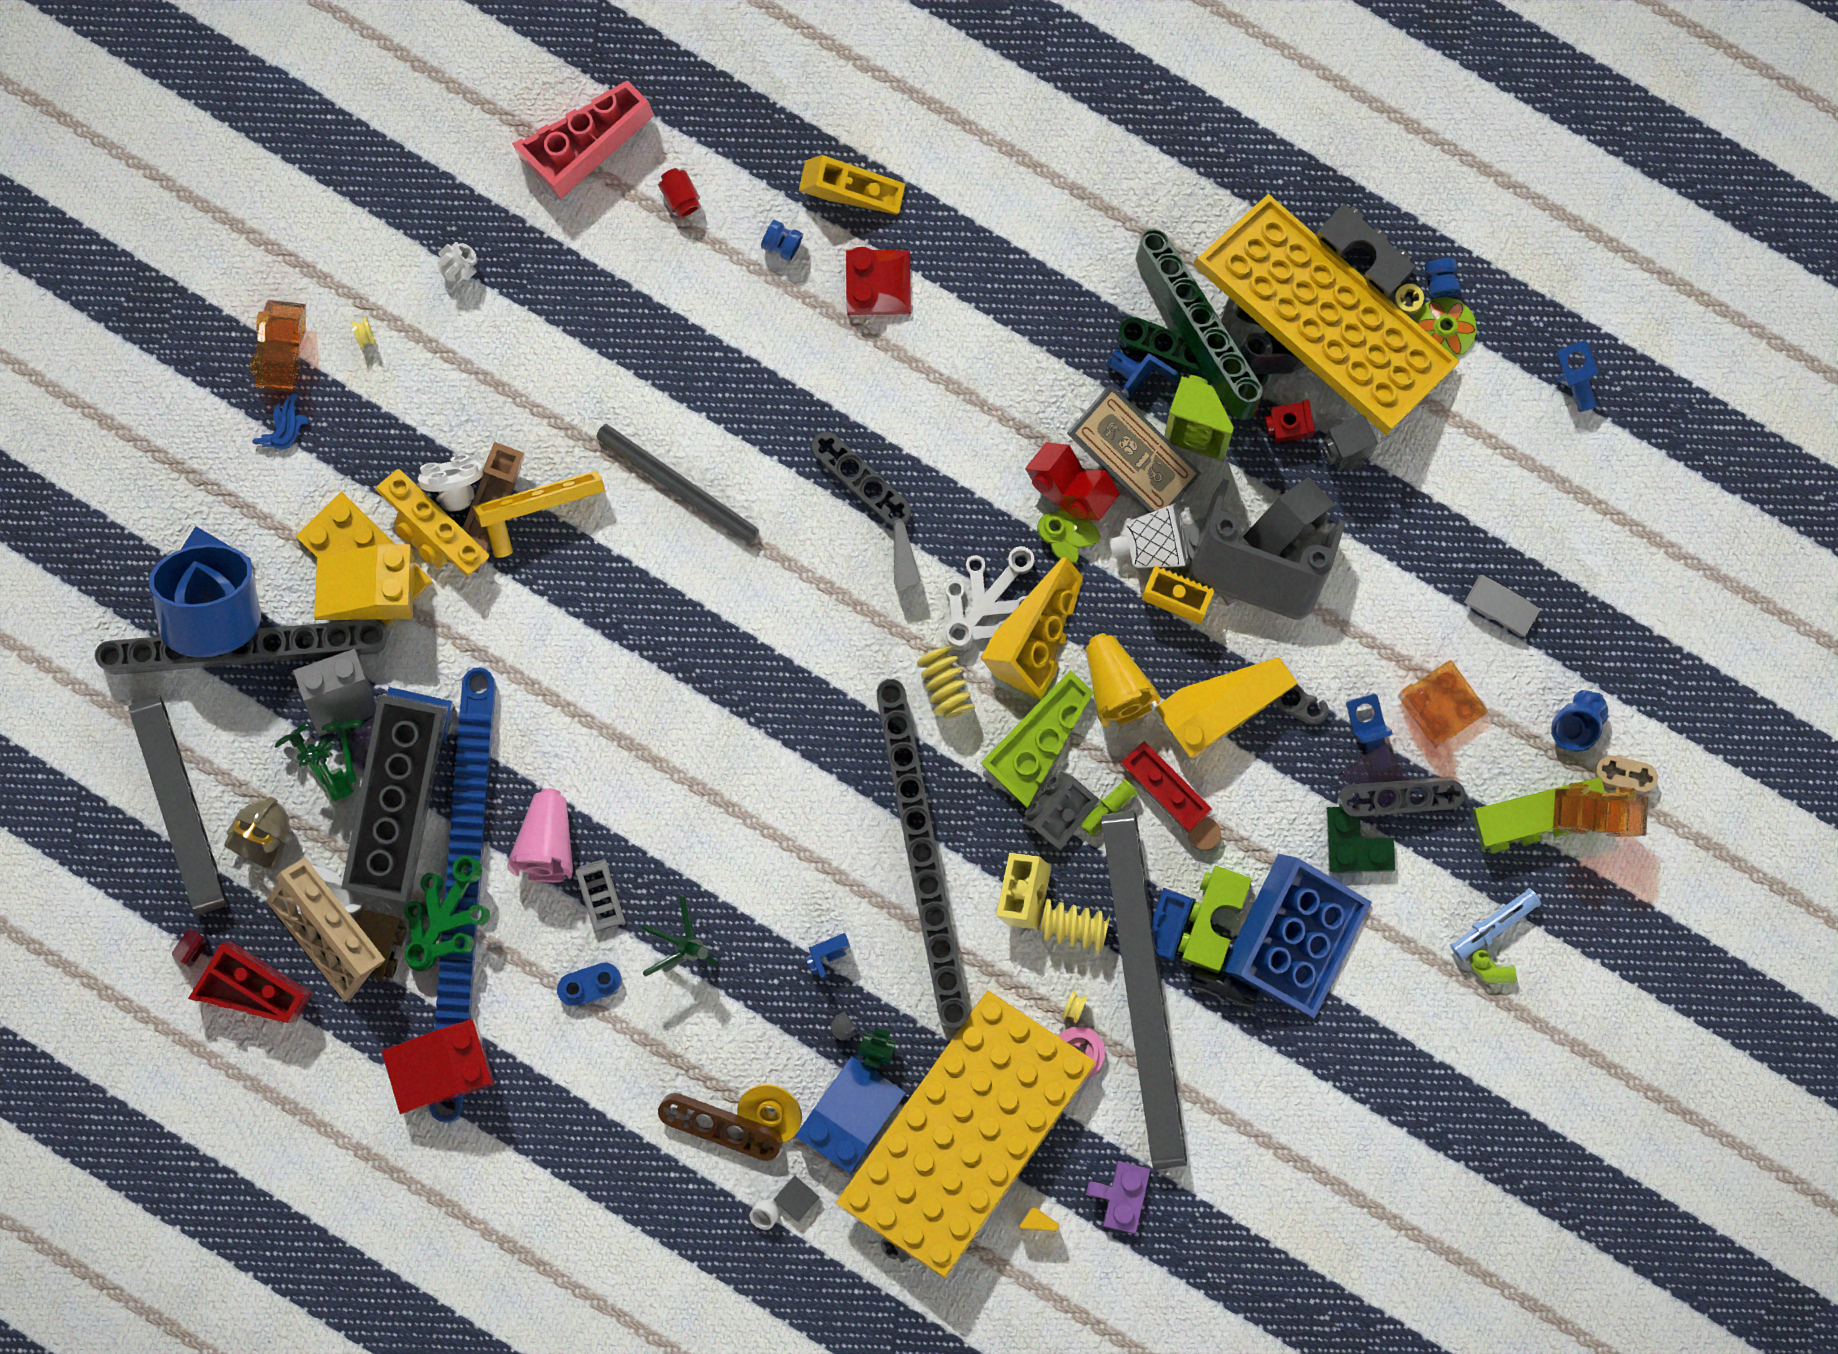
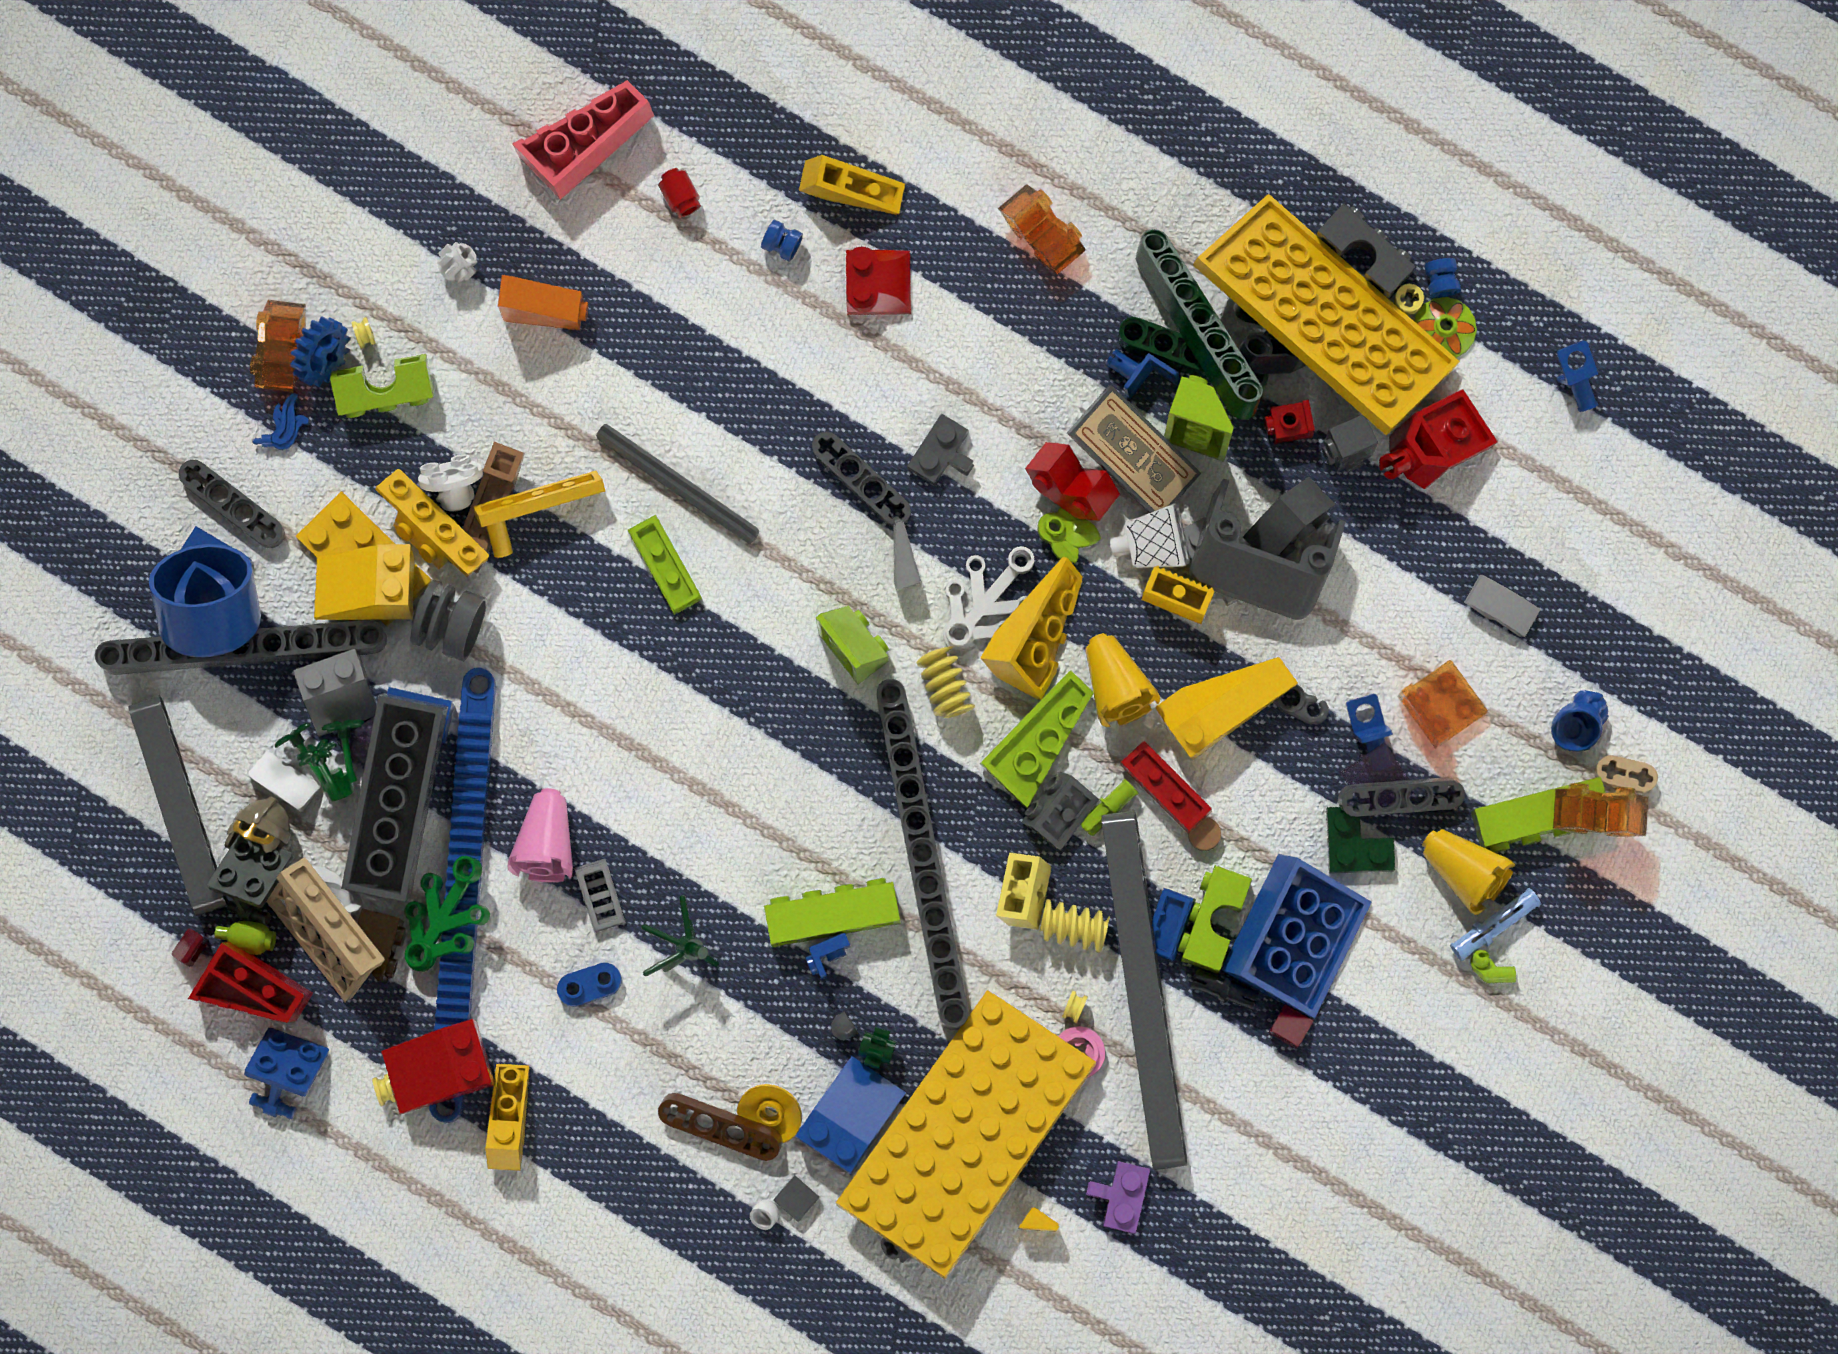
none -> dark grey beam [179,460,285,548]
none -> pearl dark grey plate [207,835,294,925]
none -> lime plant [214,921,276,955]
none -> blue plate [244,1028,329,1119]
none -> white slope [247,751,321,814]
none -> blue gear [290,316,351,387]
none -> lime arch [330,354,434,418]
none -> light yellow bush [372,1074,396,1106]
none -> dark grey wheel [410,579,487,662]
none -> yellow slope [485,1064,529,1171]
none -> orange slope [498,275,588,330]
none -> lime tile [628,515,703,615]
none -> lime brick [764,878,901,948]
none -> lime slope [816,605,890,685]
none -> dark grey plate [907,413,974,486]
none -> clear orange brick [998,184,1086,274]
none -> dark red slope [1268,1004,1313,1049]
none -> red plate [1379,389,1498,489]
none -> yellow cone [1422,829,1515,915]

